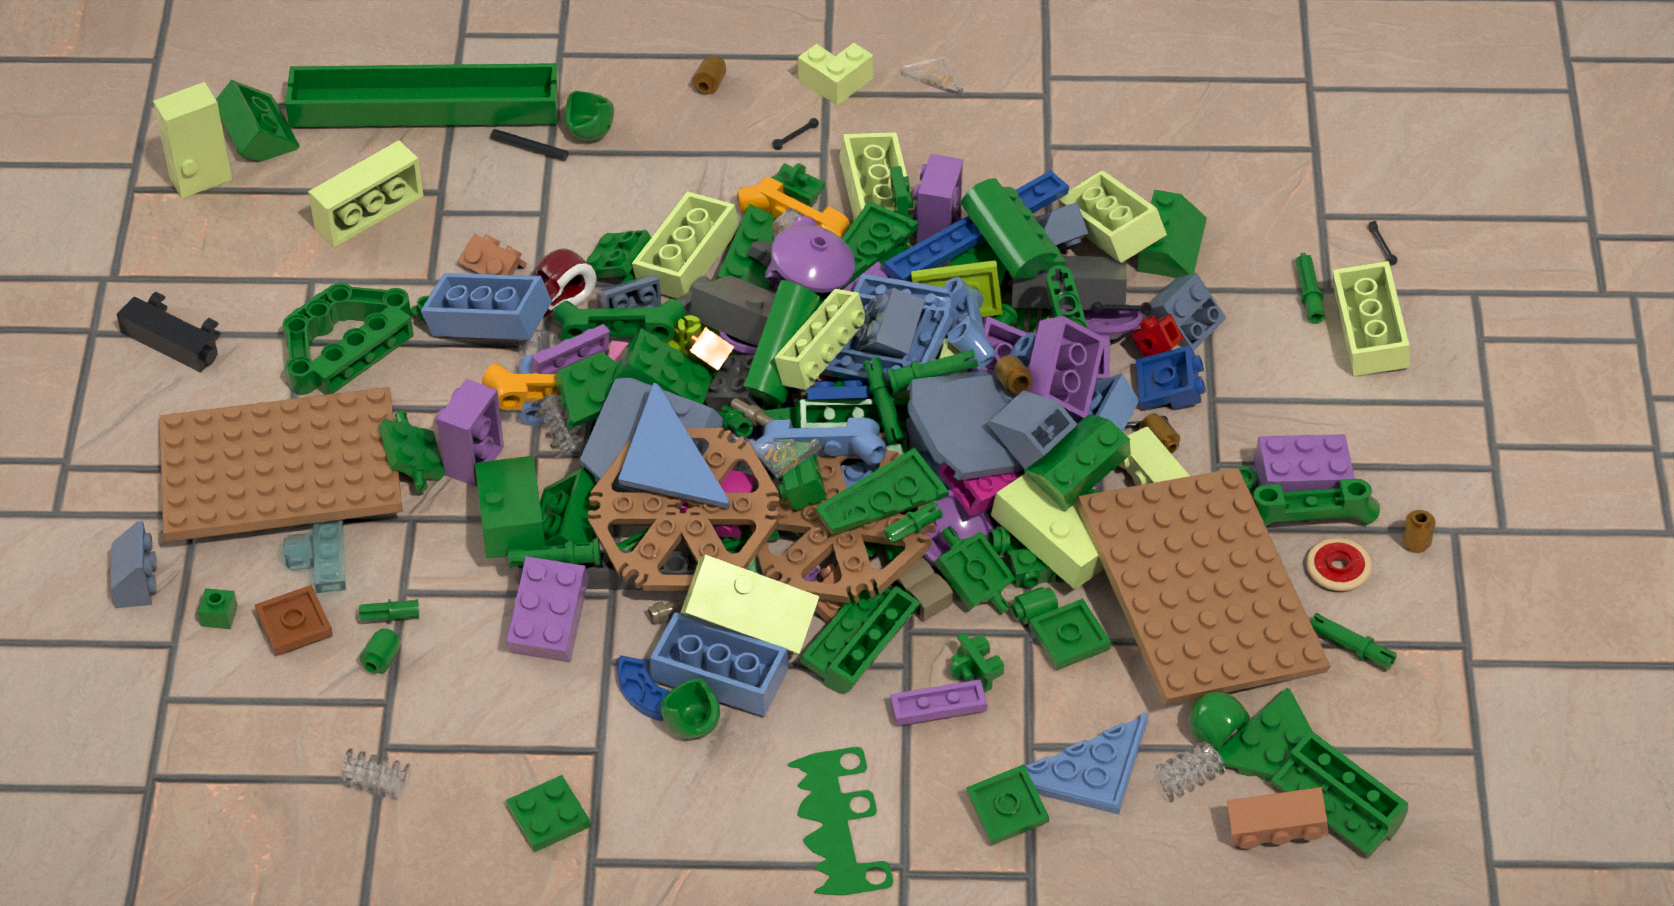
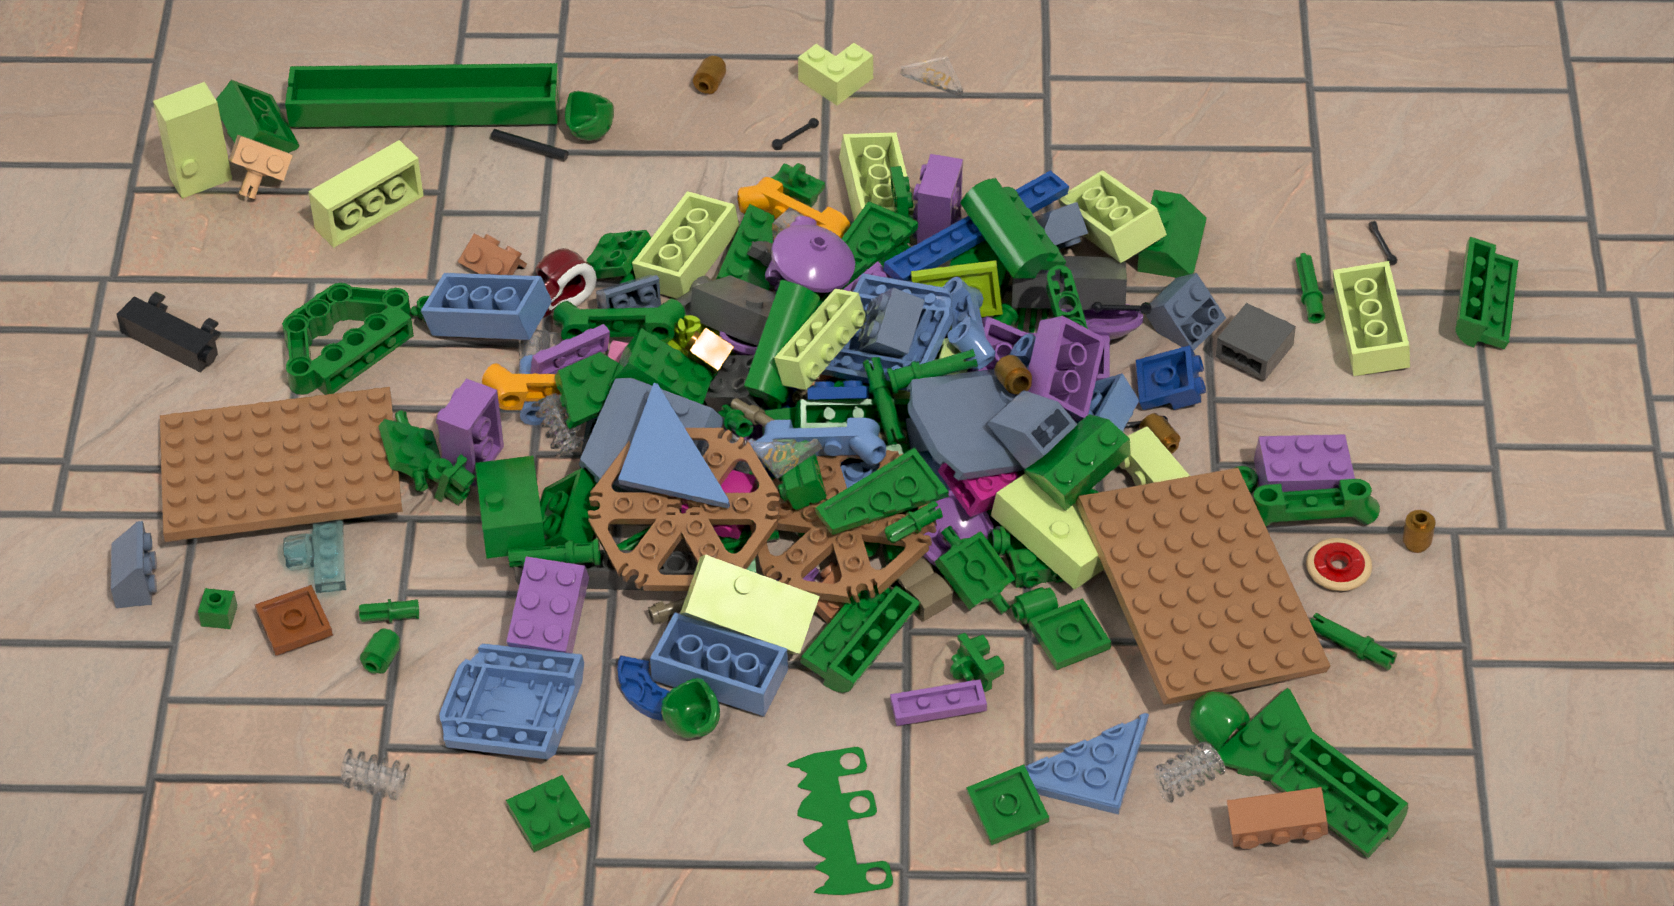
red brick [1132,314,1184,358] -> none
none -> light nougat brick [229,135,293,199]
none -> green hips [428,454,475,506]
none -> medium blue wedge [439,643,584,759]
none -> dark grey brick [1216,303,1296,380]
none -> green brick [1455,237,1519,349]

